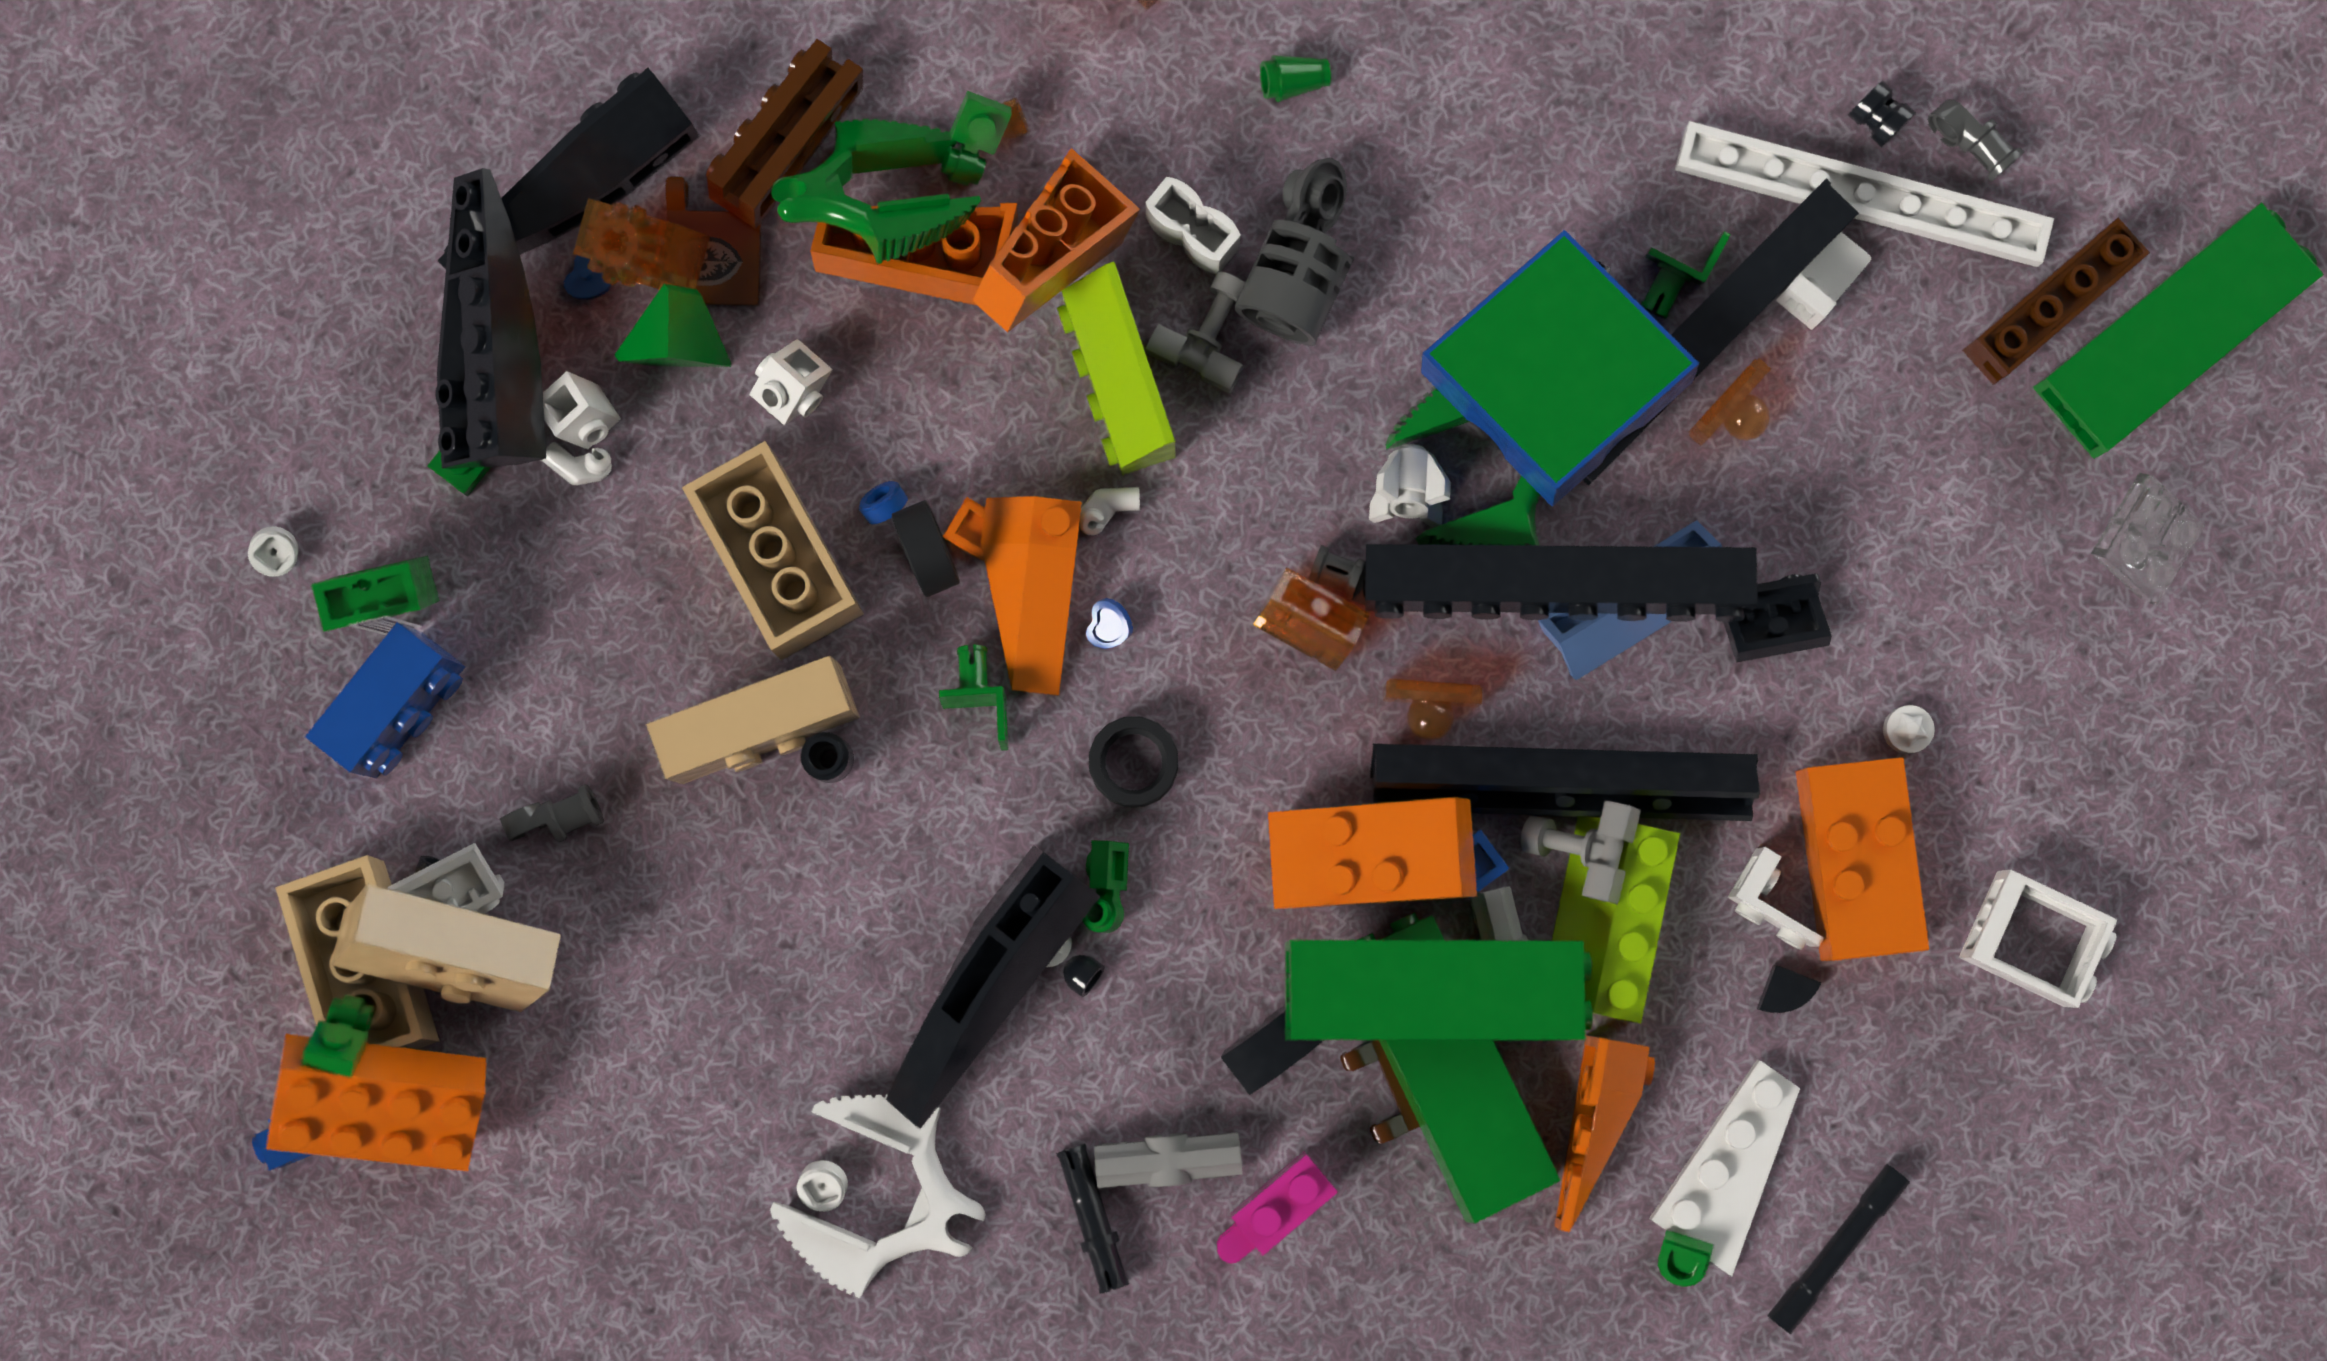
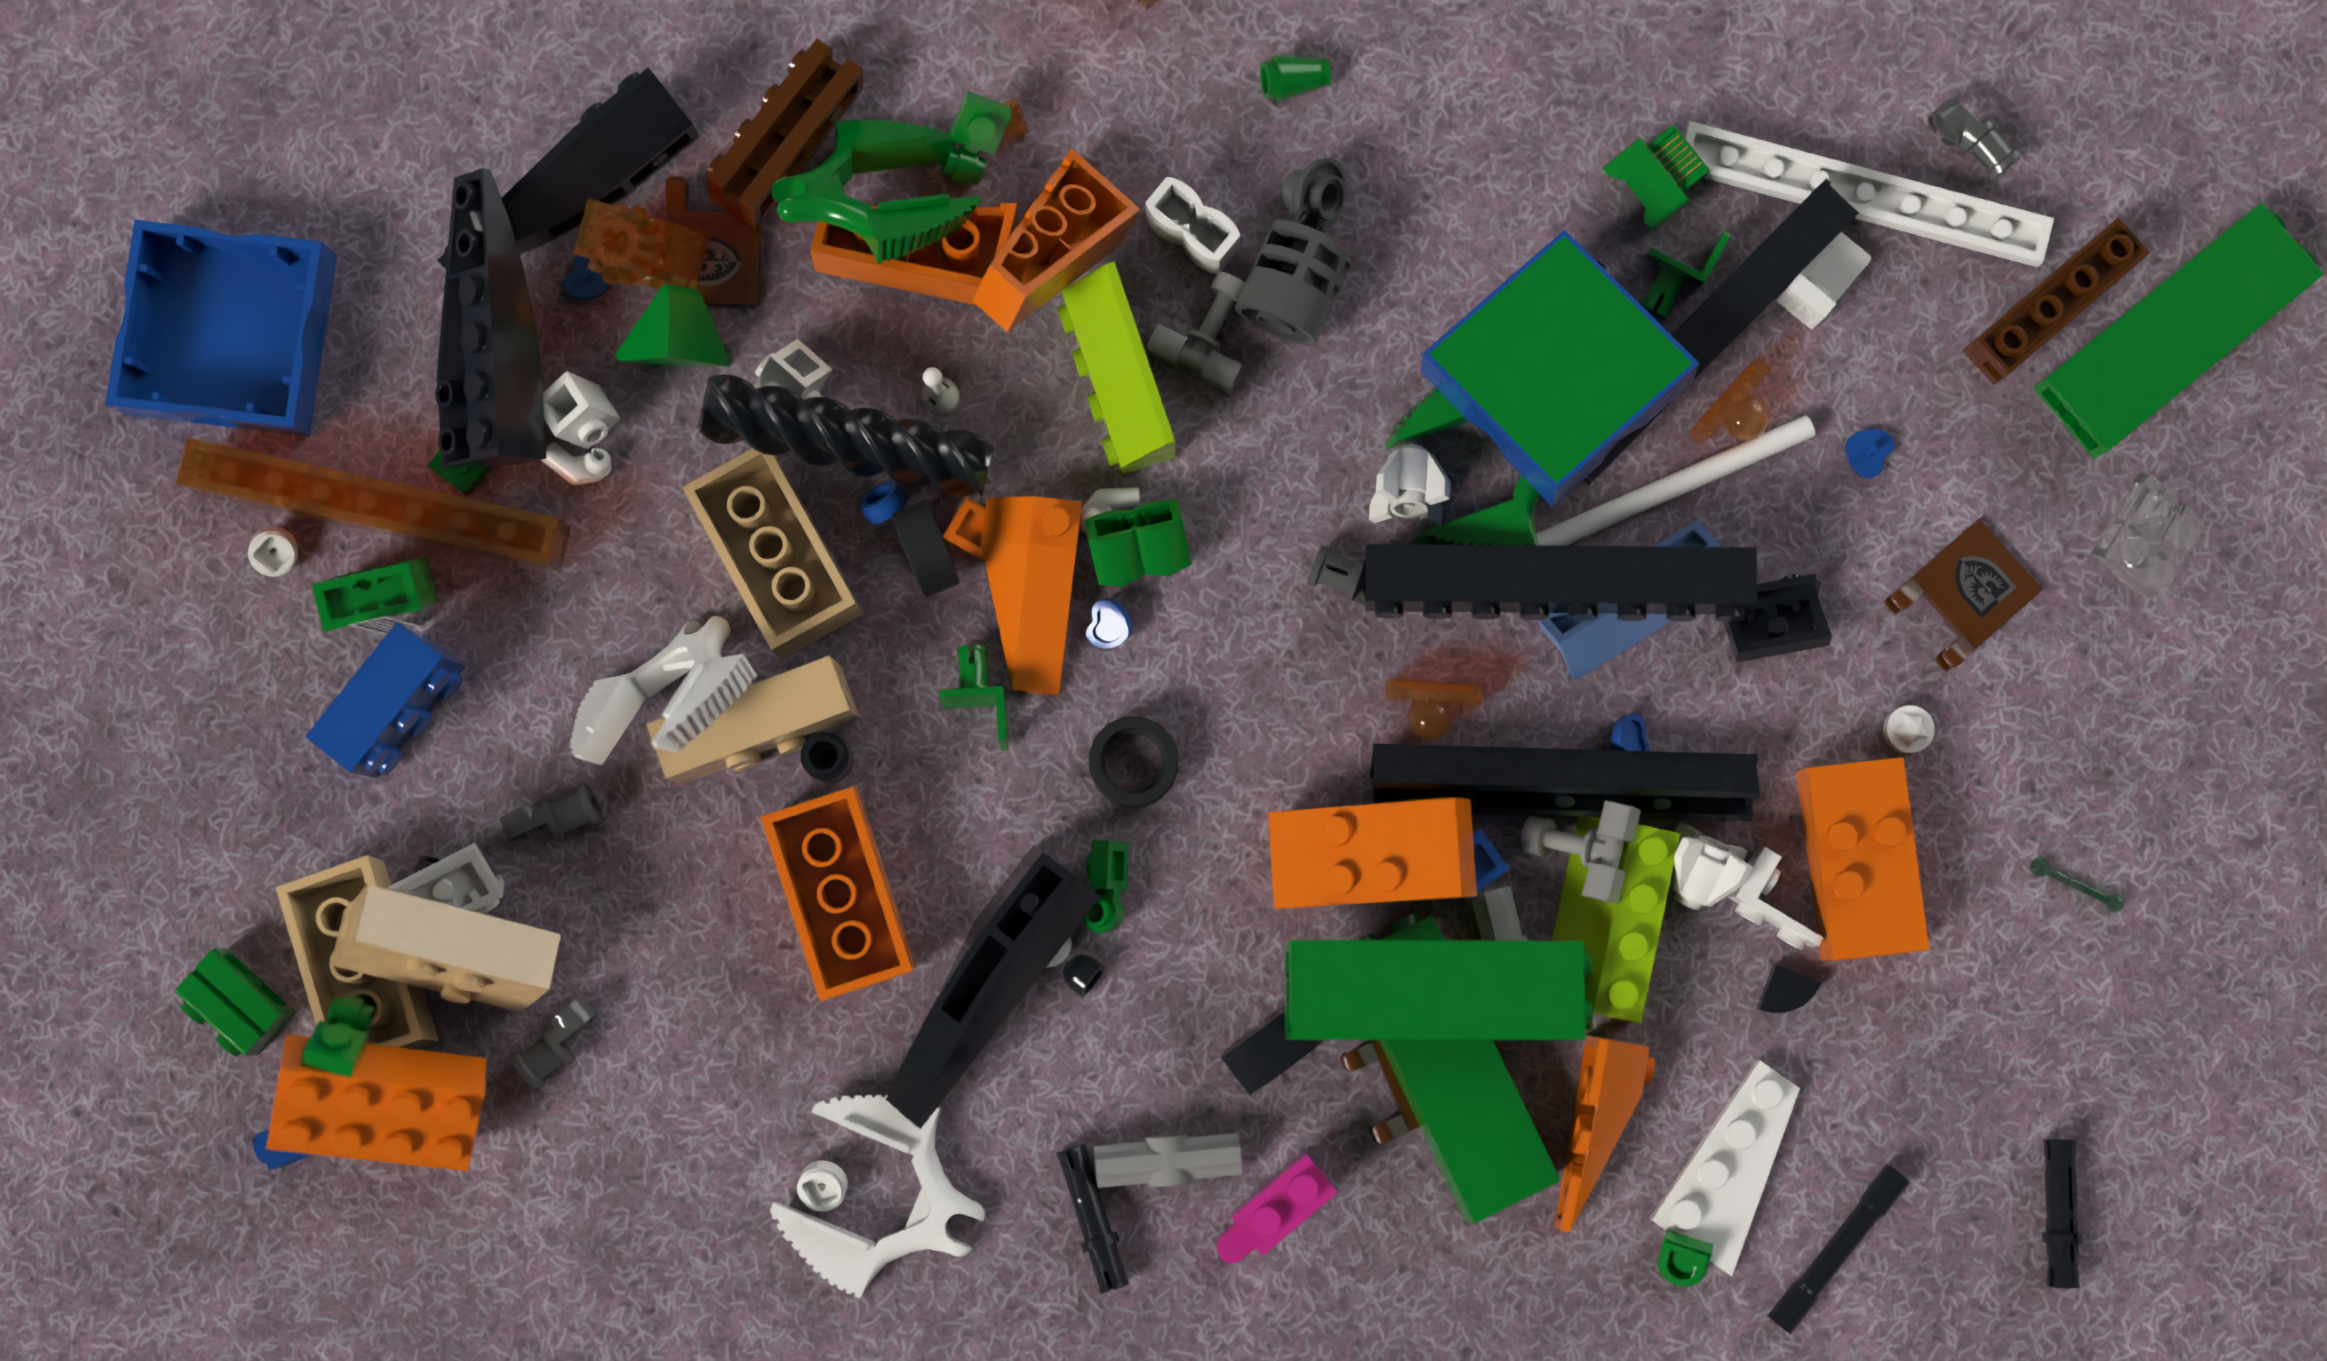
clear orange brick [1253,567,1370,671] -> none
black wheel [1848,80,1916,147] -> none
white window [1959,870,2117,1008] -> none
none -> blue tile [105,220,337,437]
none -> green brick [175,948,296,1057]
none -> clear orange brick [176,438,571,572]
none -> dark grey connector [510,996,598,1090]
none -> white piece [570,616,757,765]
none -> black piece [697,375,994,498]
none -> orange brick [760,786,916,1002]
none -> white hinge [922,367,960,416]
none -> green brick [1085,499,1192,586]
none -> white piece [1536,415,1815,546]
none -> green piece [1602,124,1712,231]
none -> blue piece [1611,713,1650,751]
none -> white brick [1670,821,1753,910]
none -> blue piece [1845,429,1894,479]
none -> reddish brown flag [1884,518,2043,671]
none -> clear green hinge [2030,857,2125,913]
none -> black pin [2042,1139,2083,1288]

